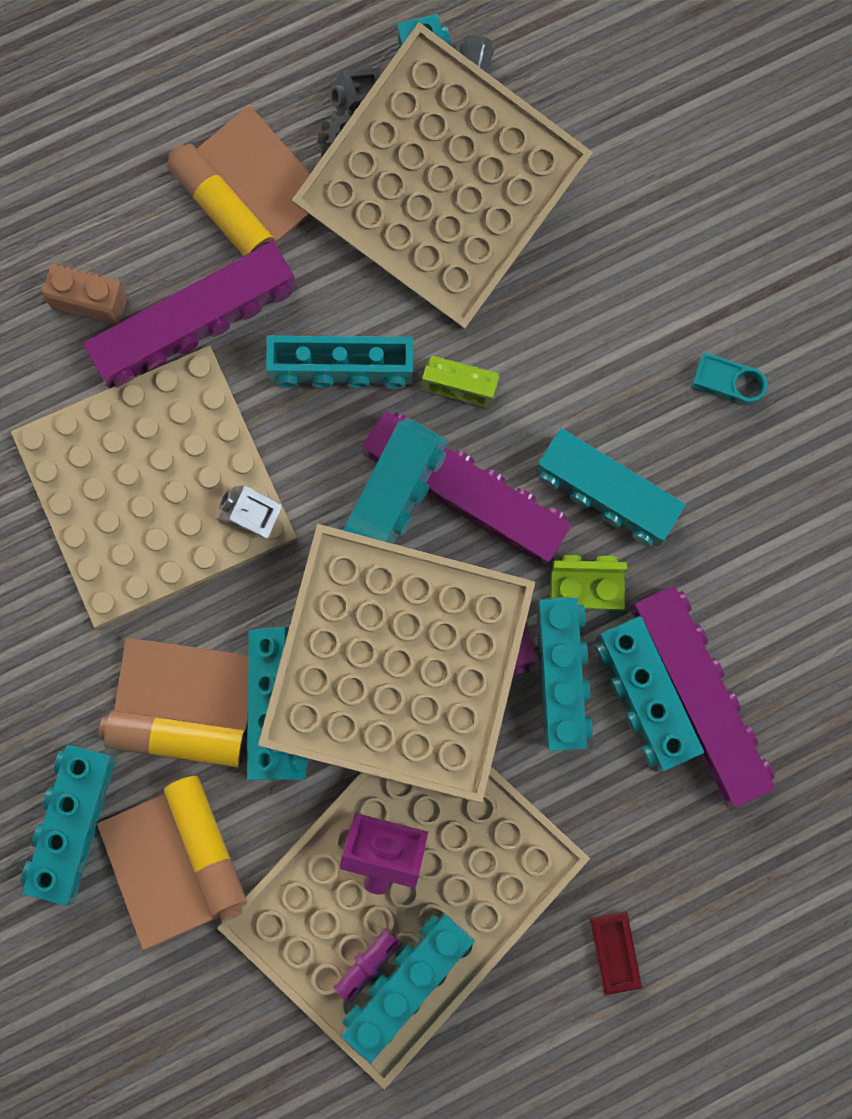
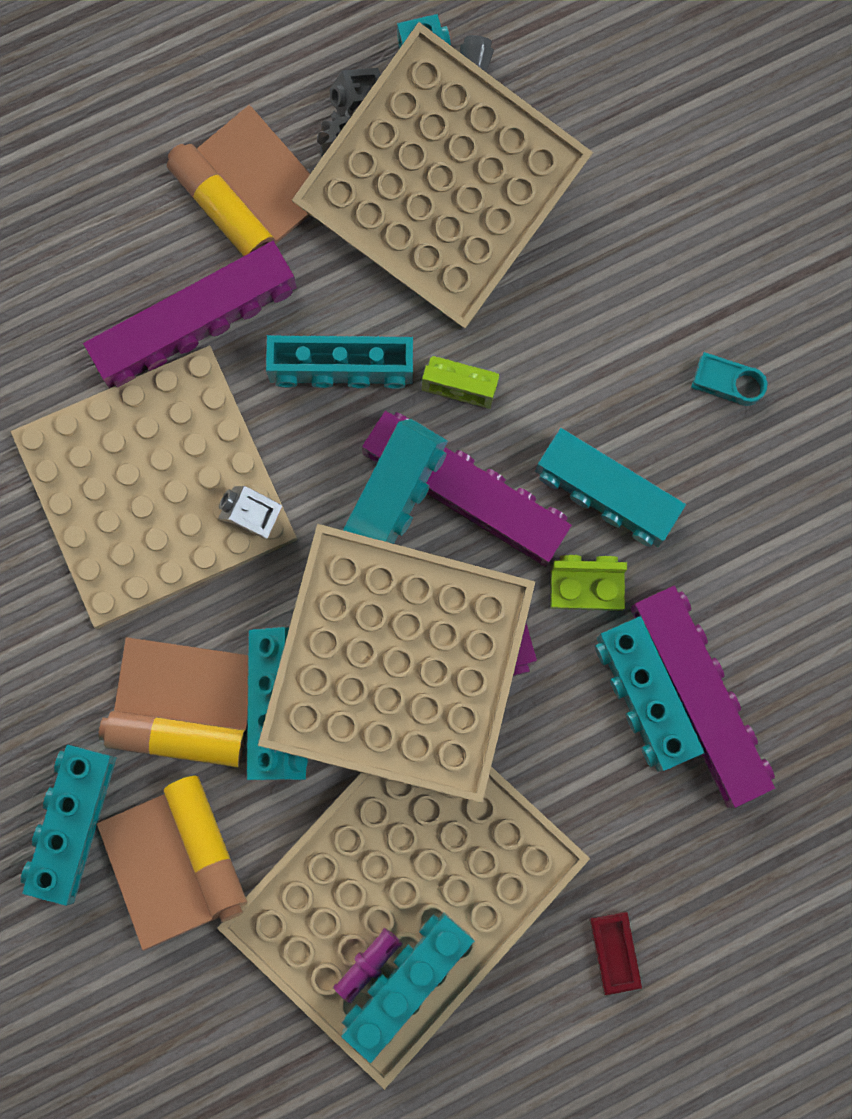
nougat brick [42,263,128,325] -> none
magenta tile [339,813,428,895] -> none
teal brick [536,597,593,751] -> none

